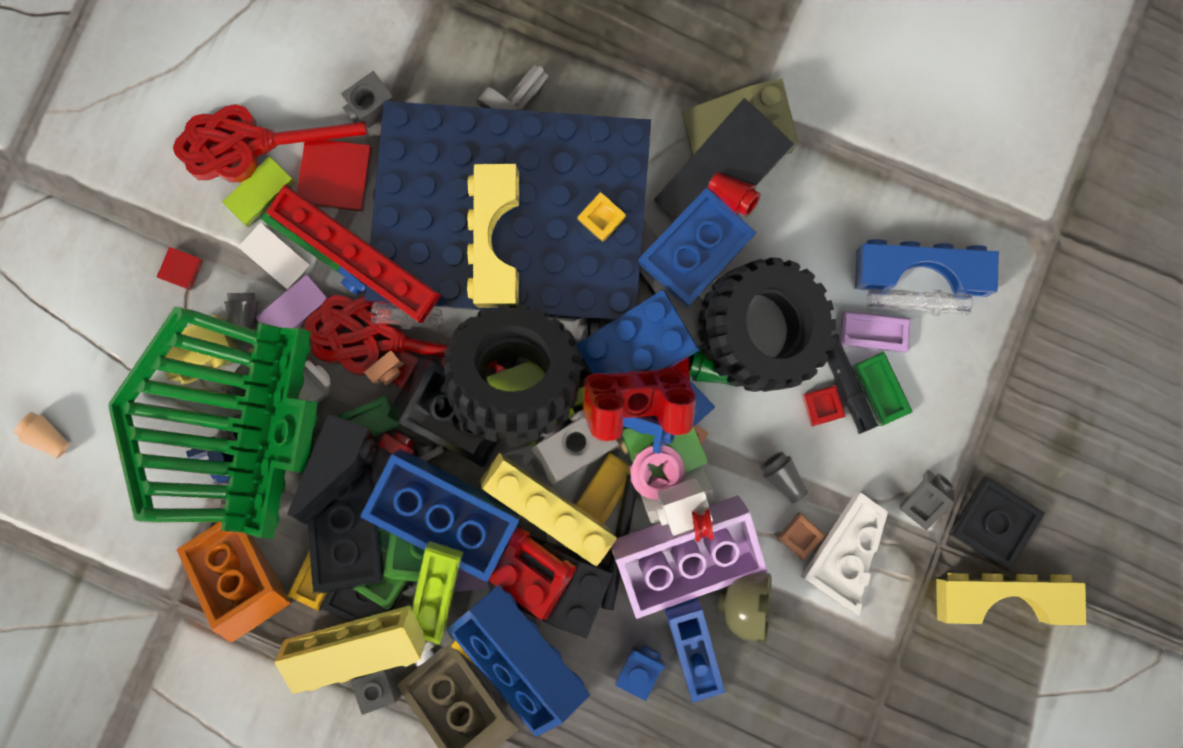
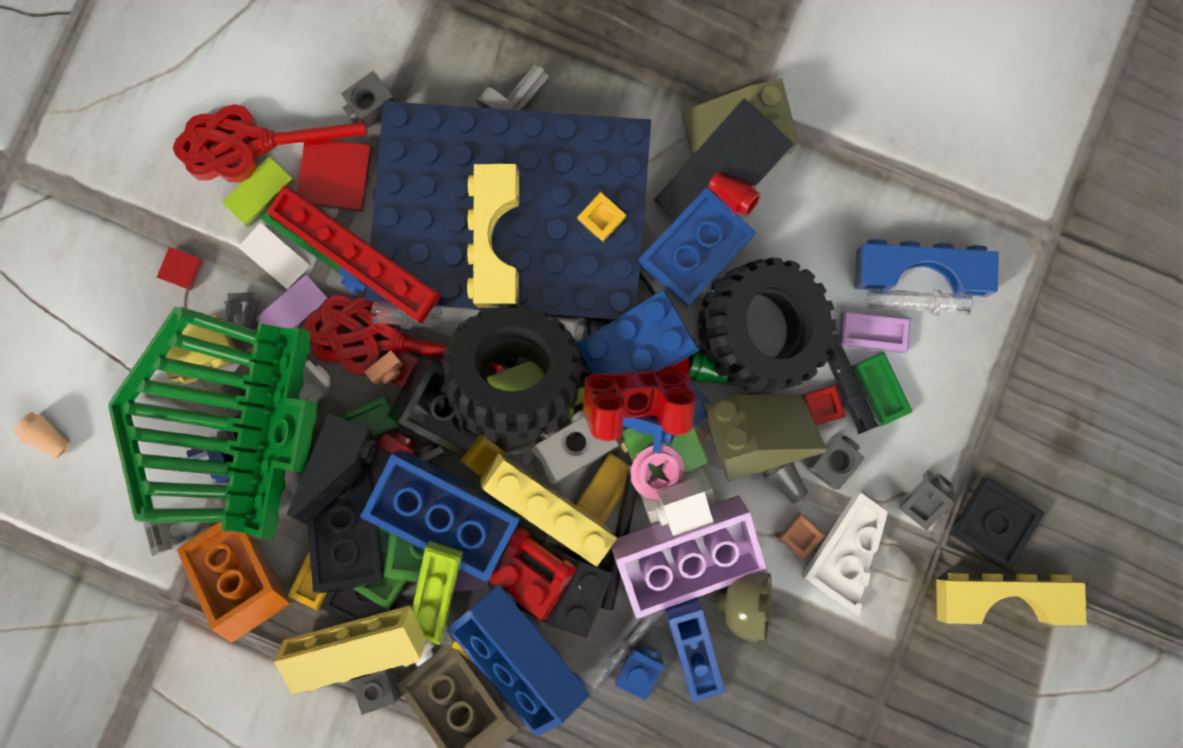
red bush [691,508,714,543] -> none
none -> clear smoke tile [143,522,186,556]
none -> yellow tile [460,434,505,477]
none -> clear pin [580,610,665,691]
none -> olive slope [704,395,826,481]
none -> dark grey brick [806,436,865,490]

